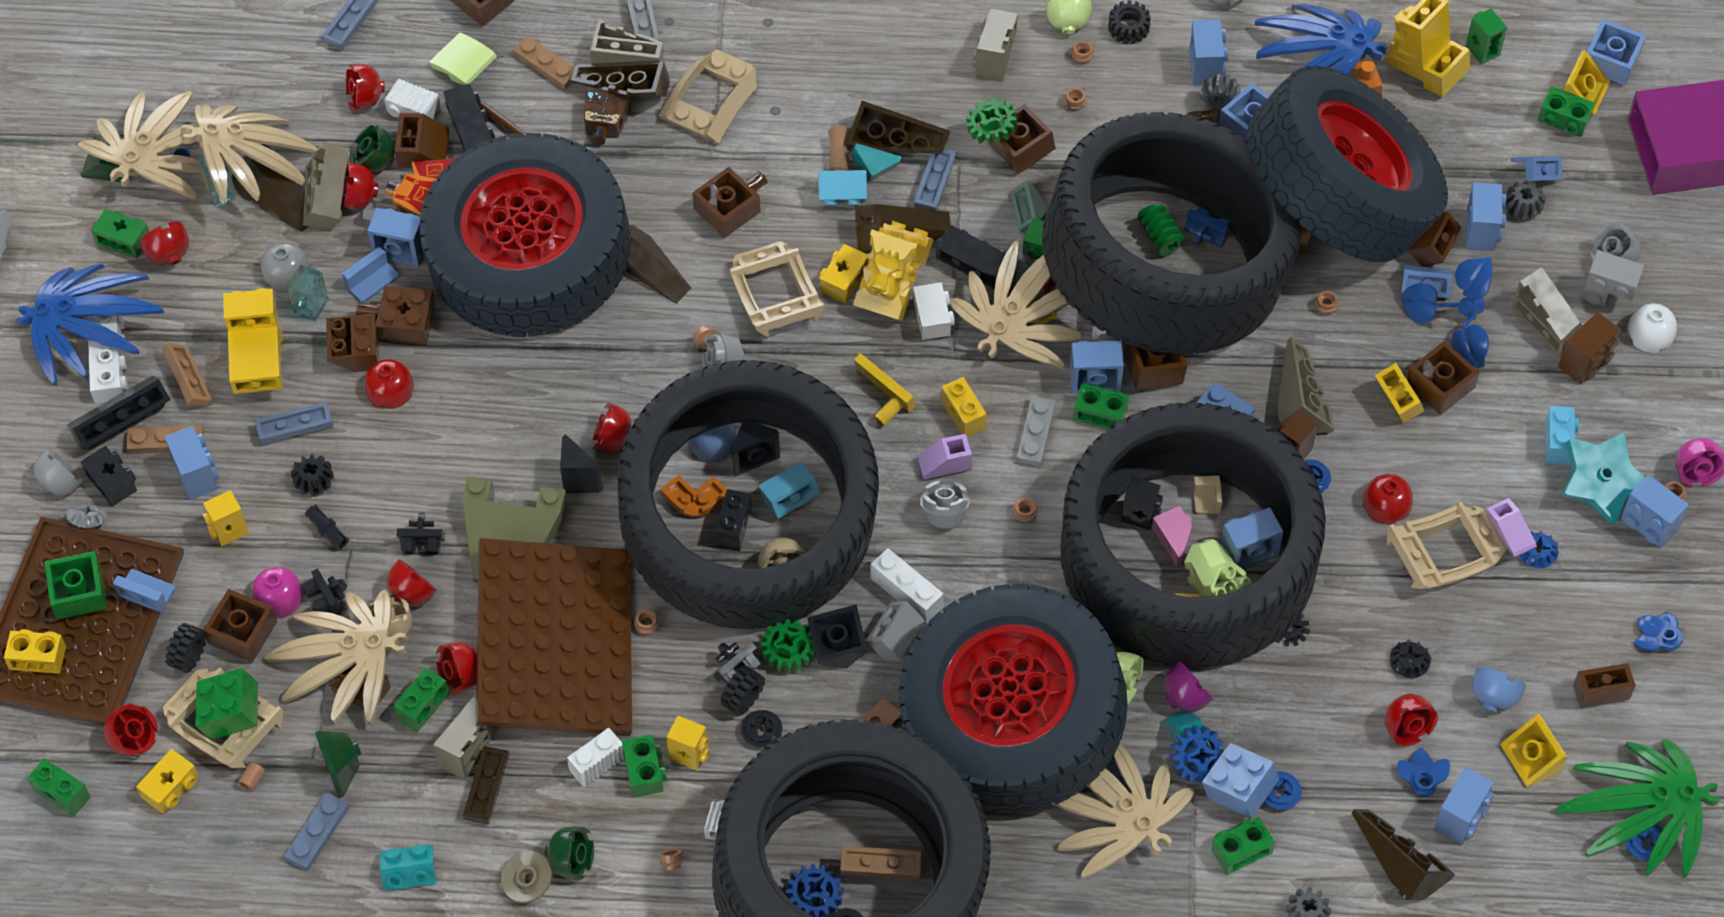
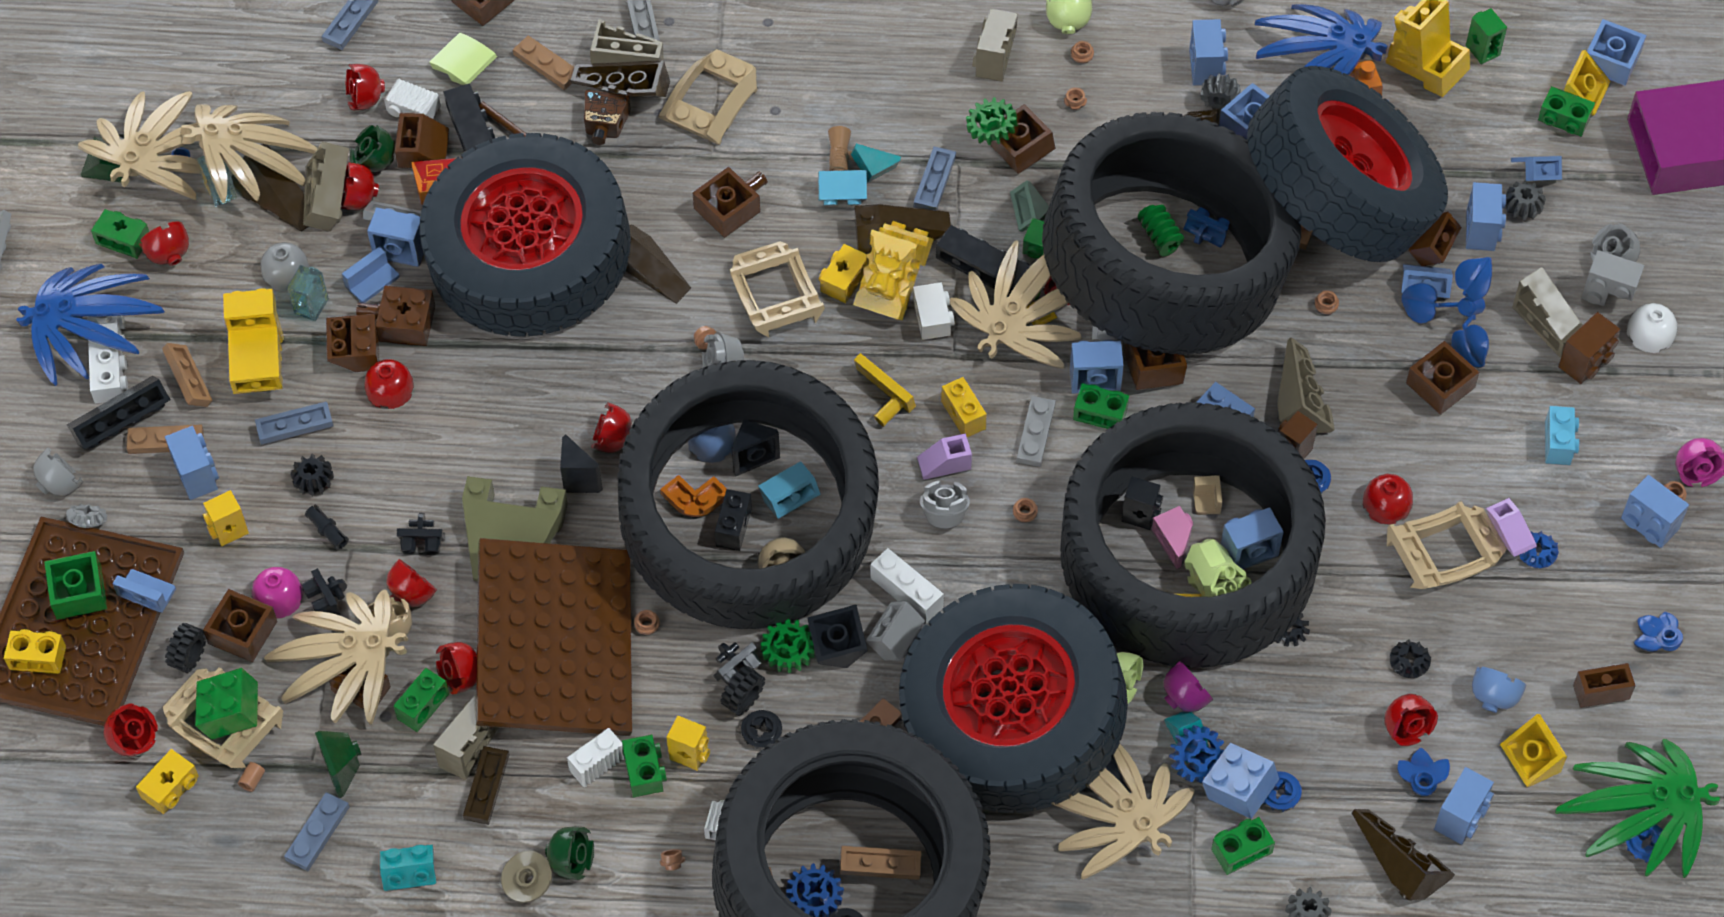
green brick [27,758,91,817] -> none
black brick [80,445,137,507] -> none
torso [385,173,437,216] -> none
dark brown wedge [846,101,950,154] -> none
black tyre [1108,0,1151,44] -> none
yellow brick [1375,363,1424,424] -> none
plate [1561,433,1645,525] -> none

